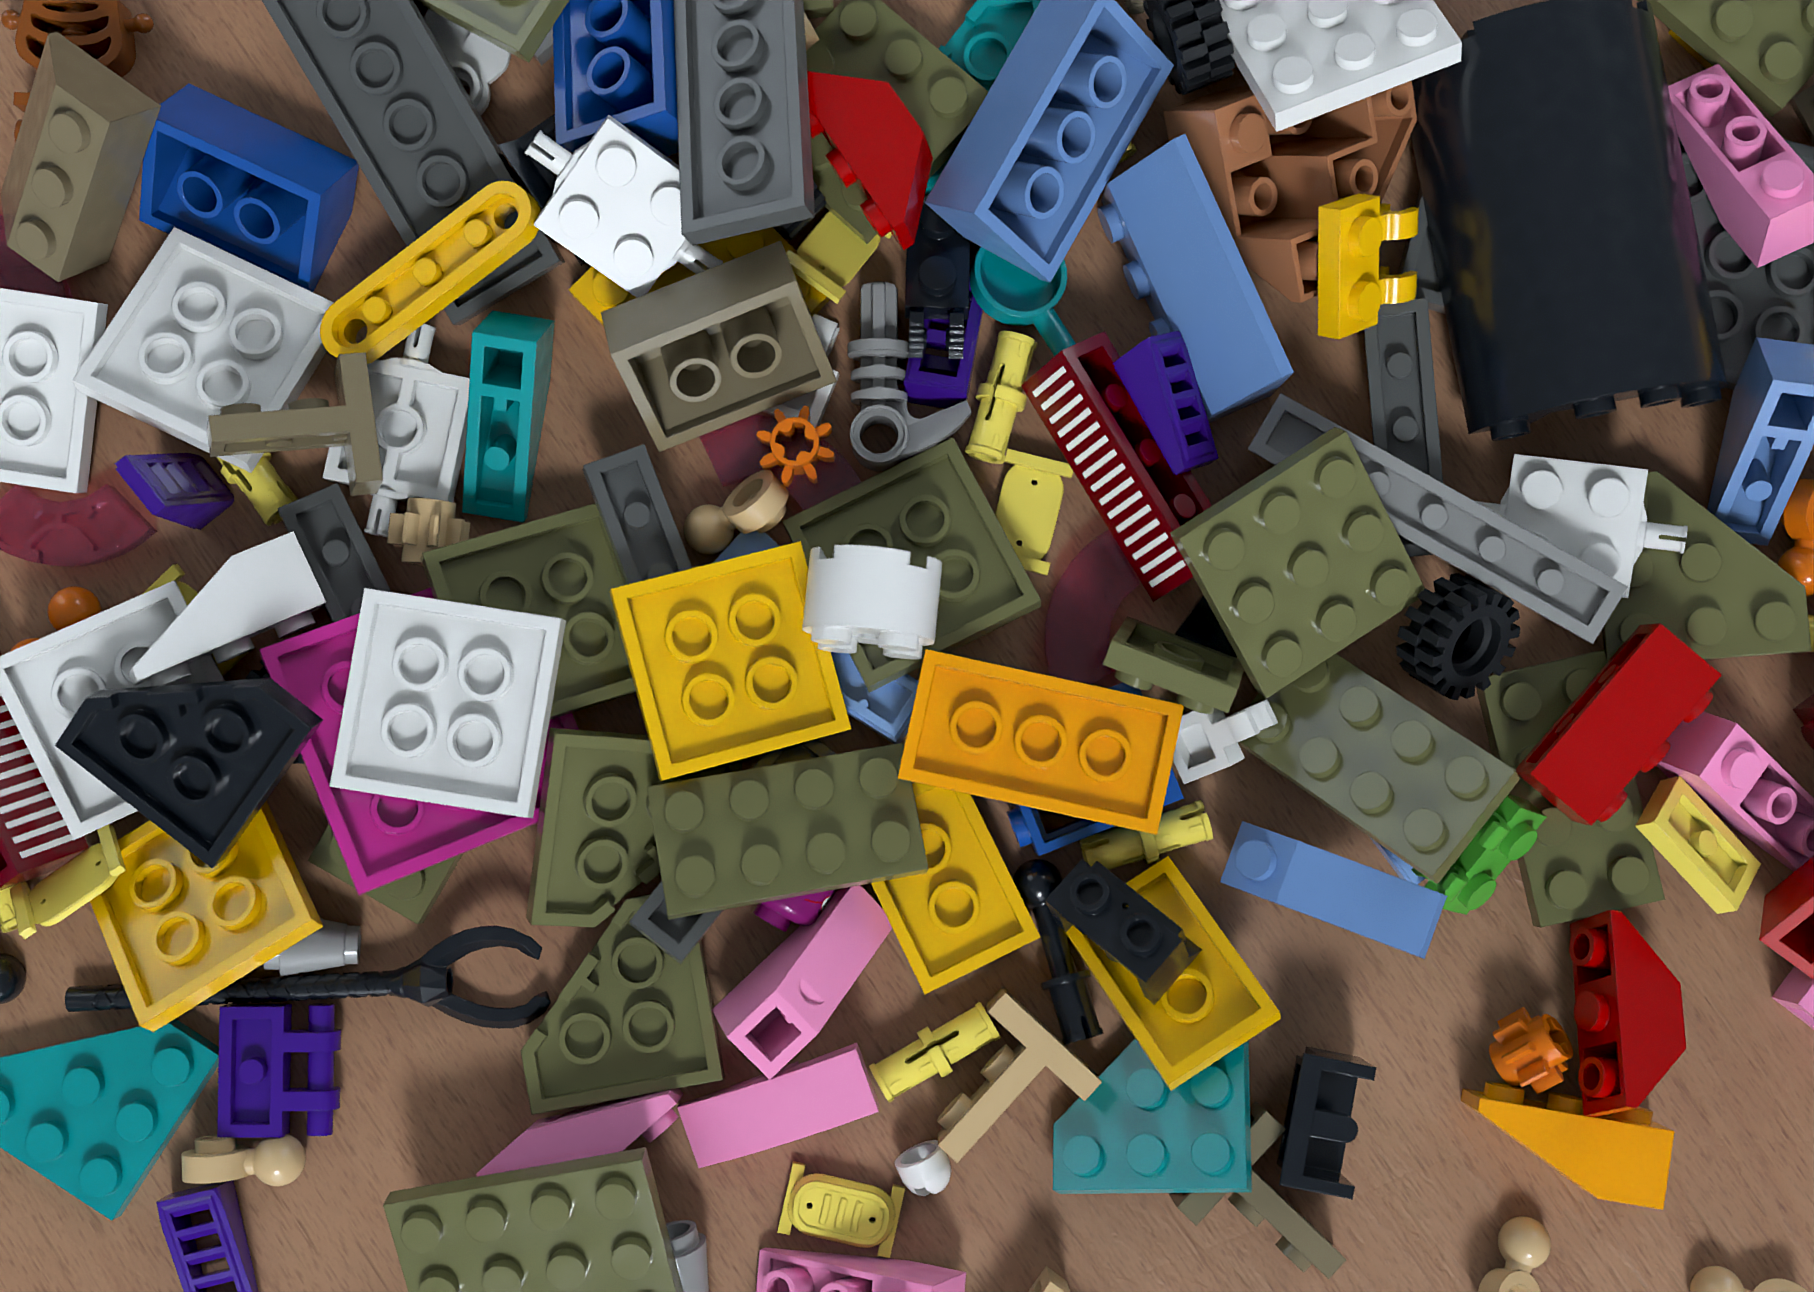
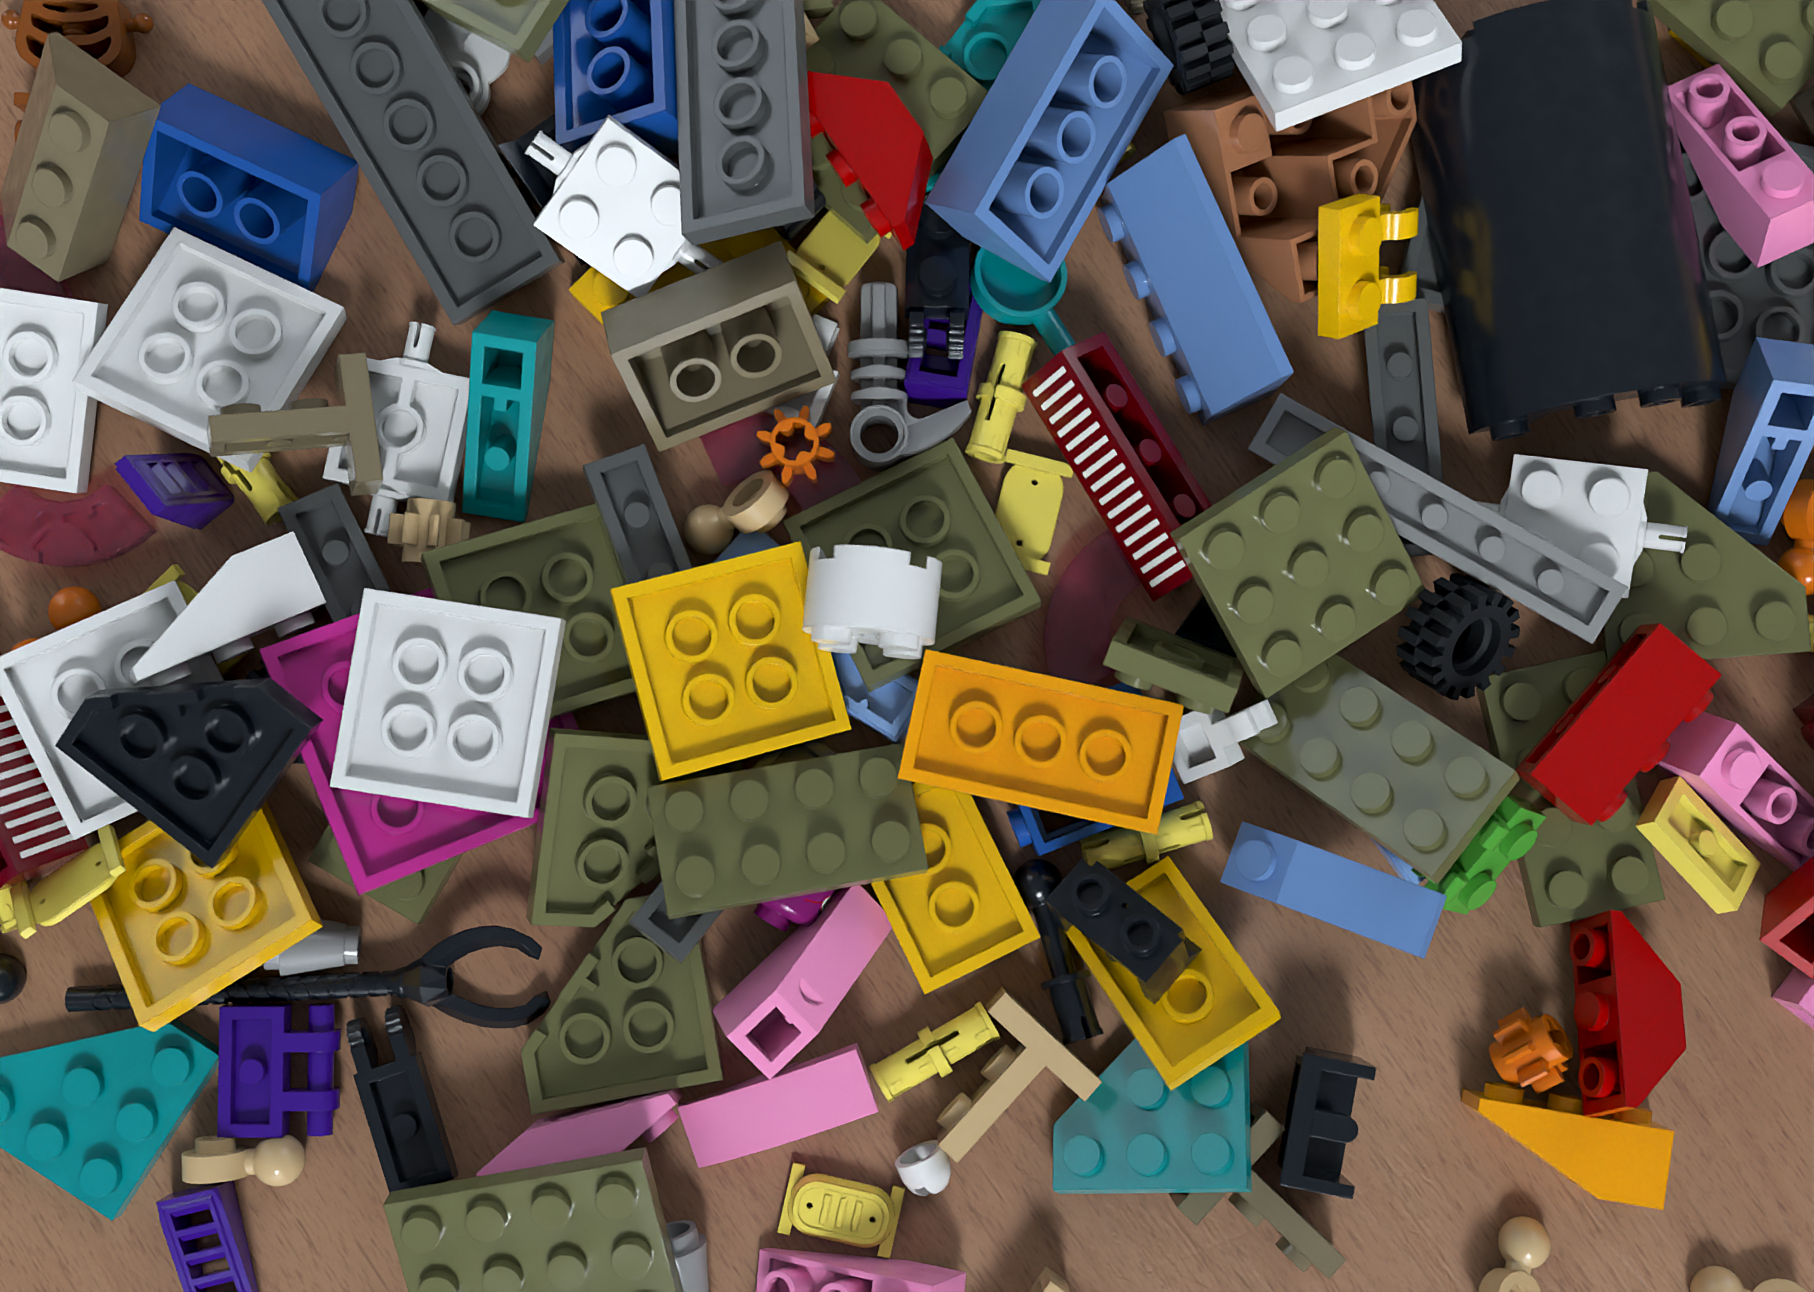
yellow plate [320,181,541,364] -> none
dark purple slope [1113,330,1219,475] -> none
none -> black hinge [346,1005,459,1193]

